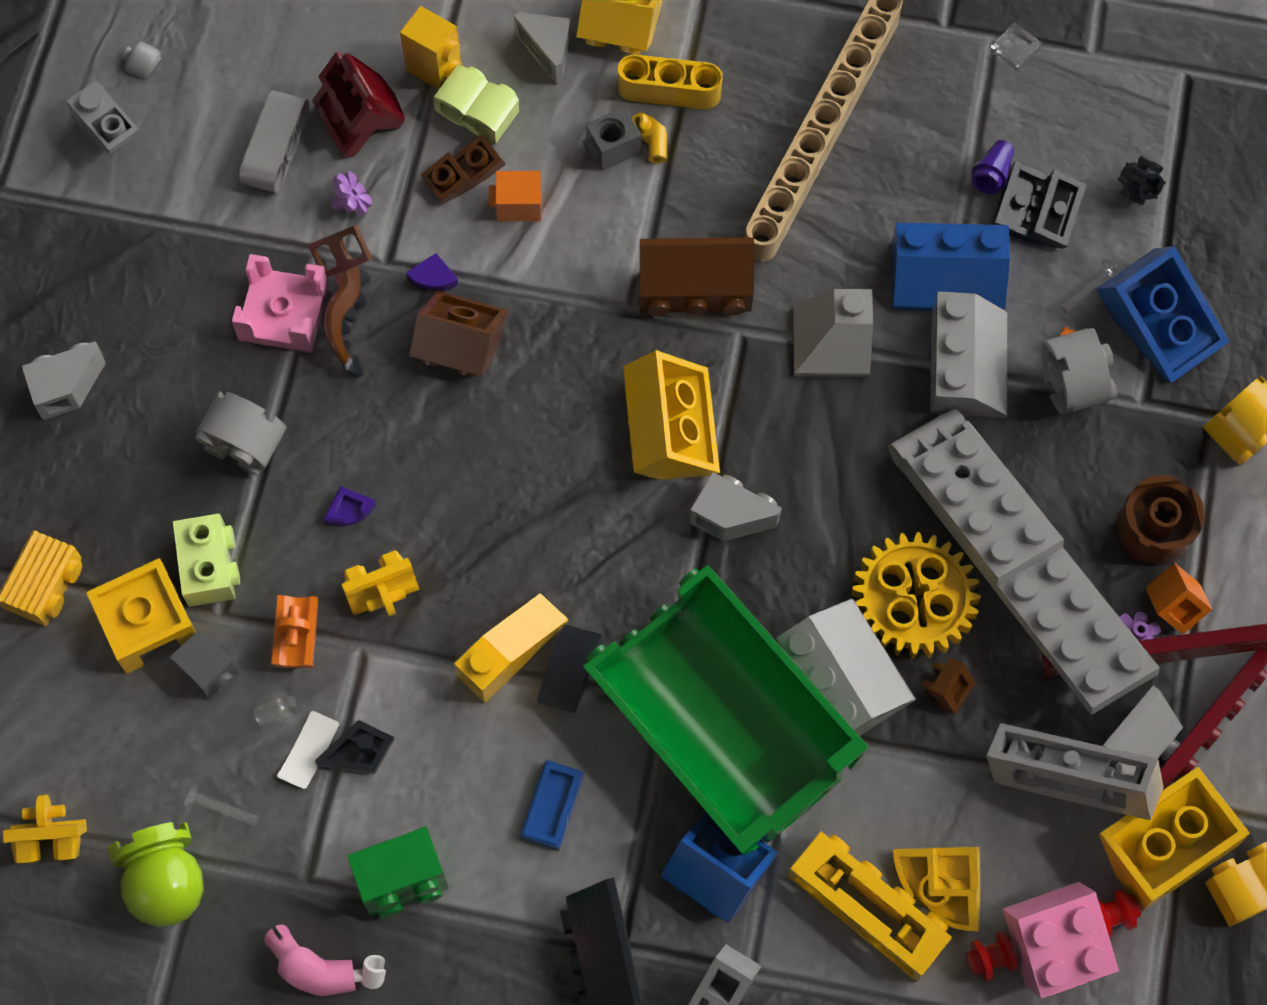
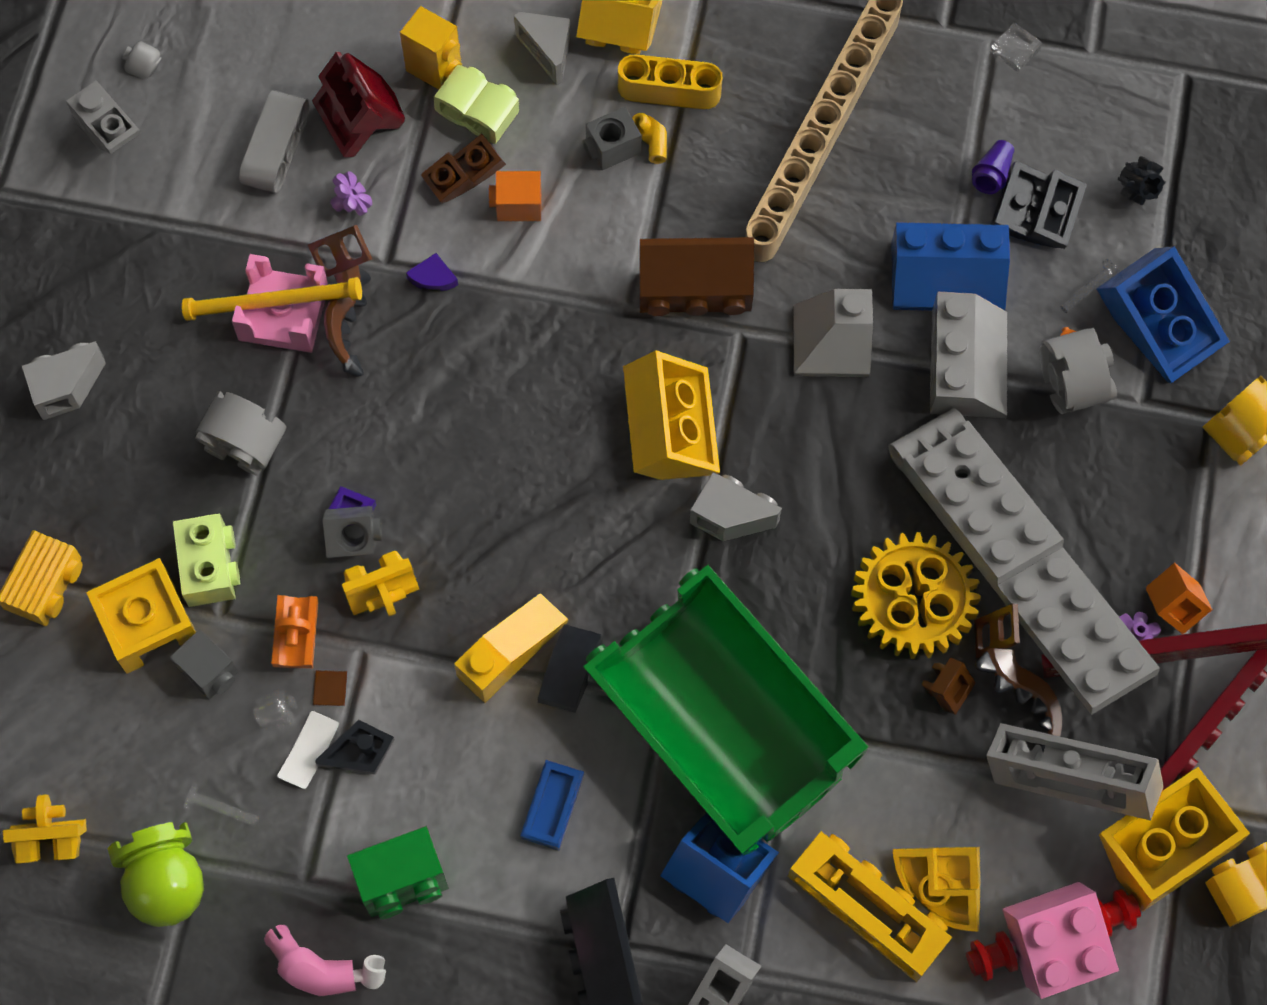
reddish brown slope [409,291,509,376] -> none
light grey slope [776,599,916,736] -> none
light grey slope [1103,685,1183,775] -> none
reddish brown brick [1117,475,1205,565] -> none
none -> yellow bar [182,277,362,321]
none -> reddish brown sticker [313,670,347,706]
none -> dark grey brick [323,506,382,558]
none -> reddish brown piece [974,603,1063,753]

